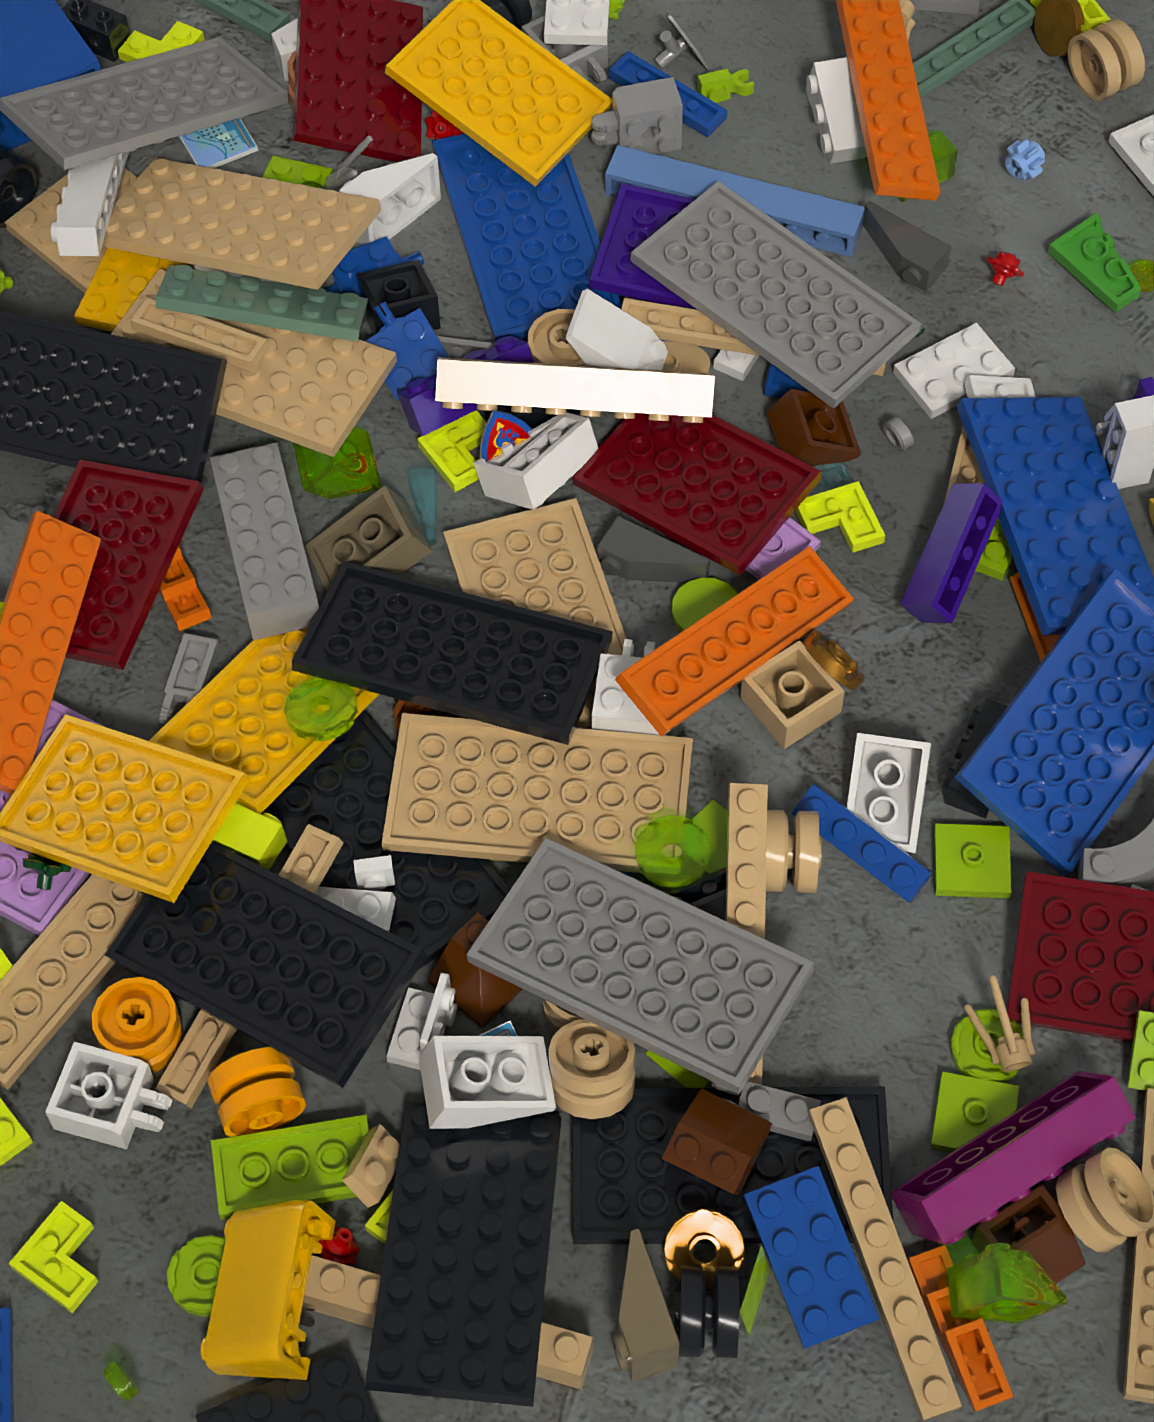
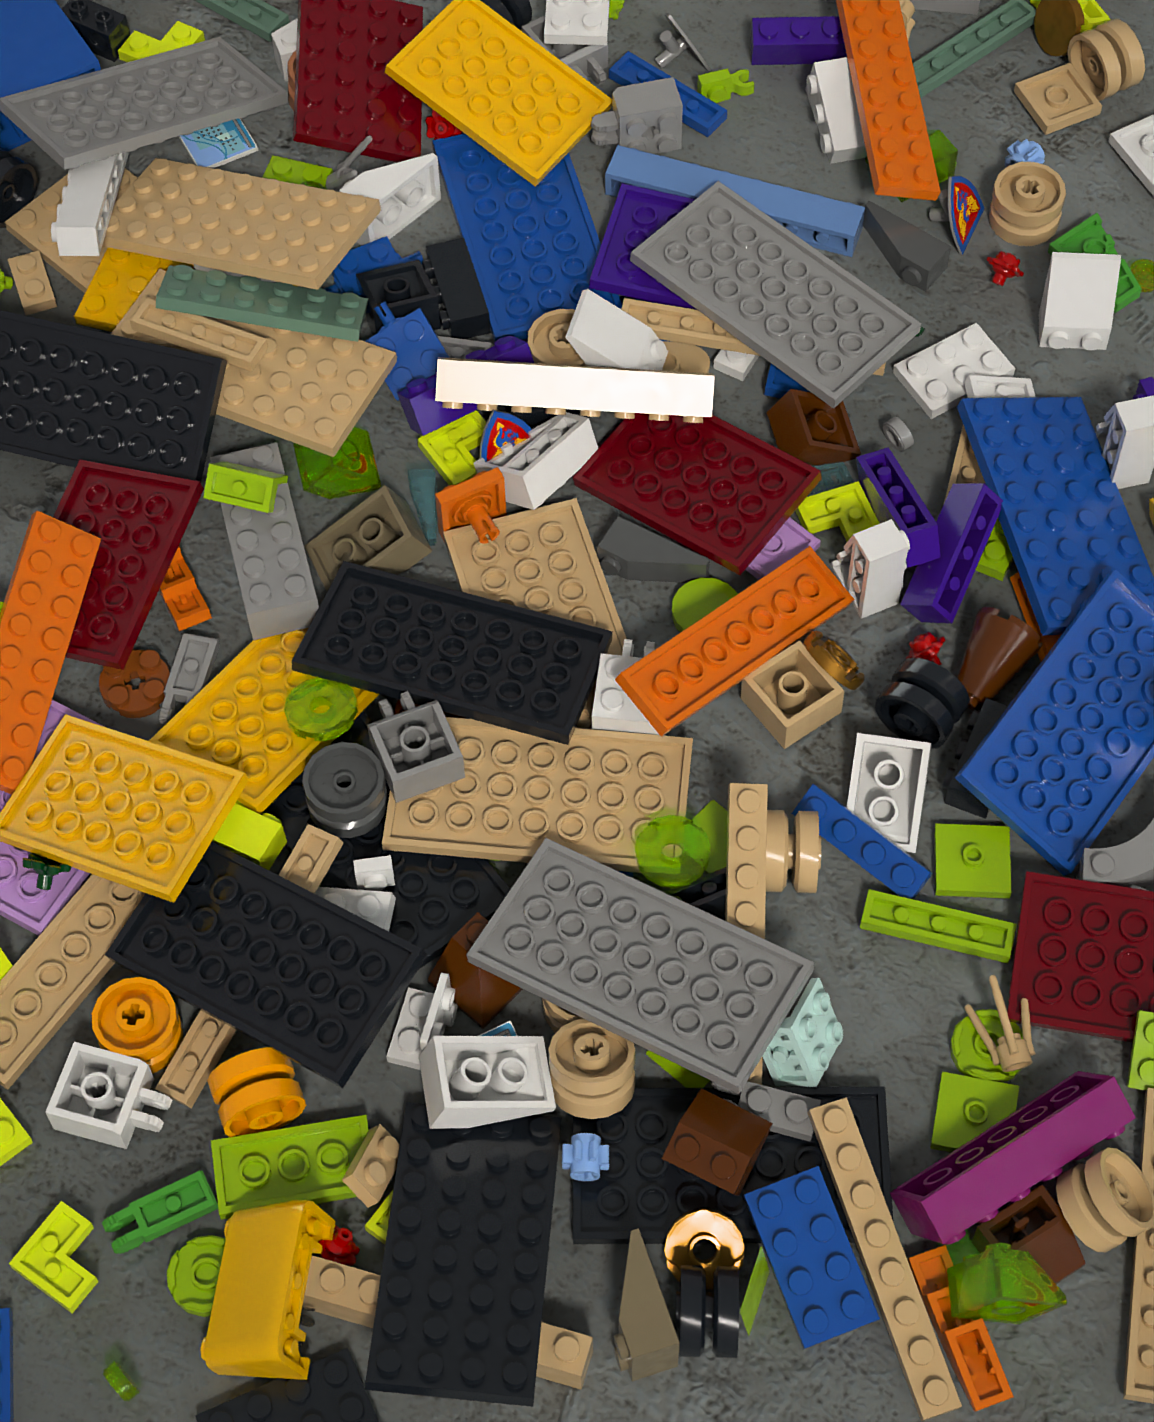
none -> tan plate [8,250,57,316]
none -> dark orange plate [99,650,170,718]
none -> bright green hinge [102,1170,218,1254]
none -> lime panel [203,462,288,513]
none -> dark grey wheel [302,742,388,838]
none -> light grey hinge [367,691,465,803]
none -> black brick [422,238,490,339]
none -> orange plate [435,467,507,544]
none -> light blue gear [562,1133,609,1181]
none -> dark purple brick [750,16,847,65]
none -> light aqua bracket [762,978,843,1087]
none -> white wedge [829,519,910,619]
none -> dark purple brick [856,447,941,568]
none -> lime plate [860,889,1017,963]
none -> black wheel [875,658,970,749]
none -> red plant [906,632,946,665]
none -> shield [929,176,985,255]
none -> reddish brown cone [957,607,1042,710]
none -> tan wheel [989,162,1066,246]
none -> tan plate [1014,63,1102,135]
none -> white slope [1038,252,1121,350]

